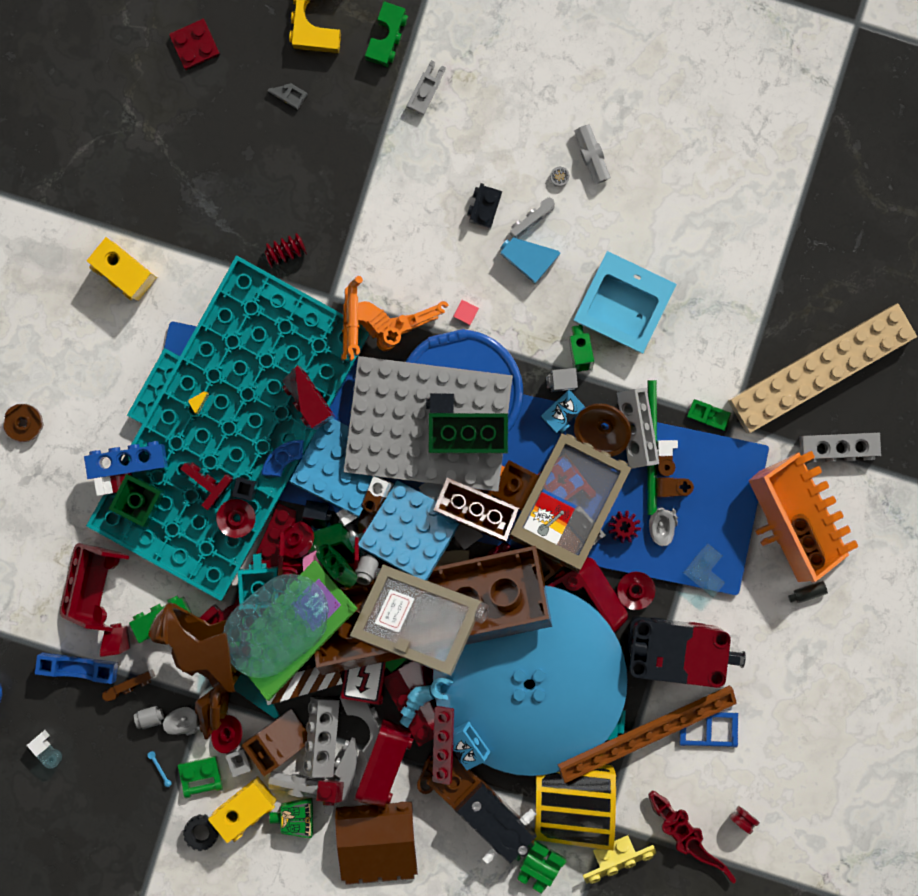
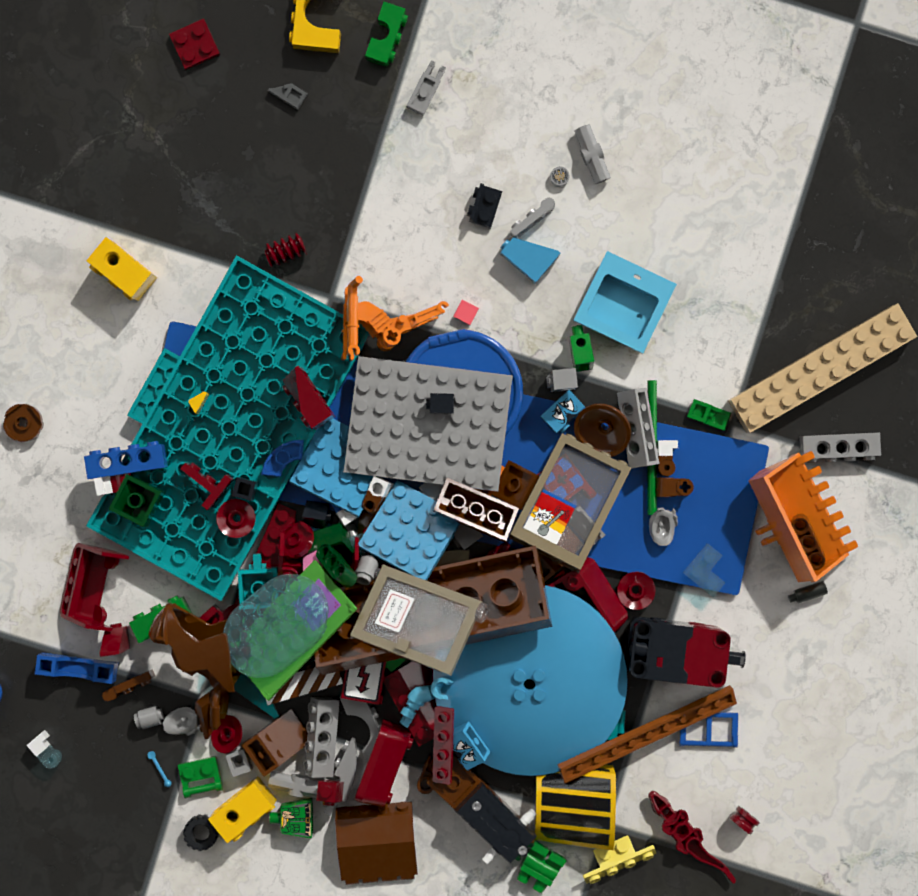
dark green brick [429,413,508,454] -> none
dark red gear [608,510,641,543] -> none

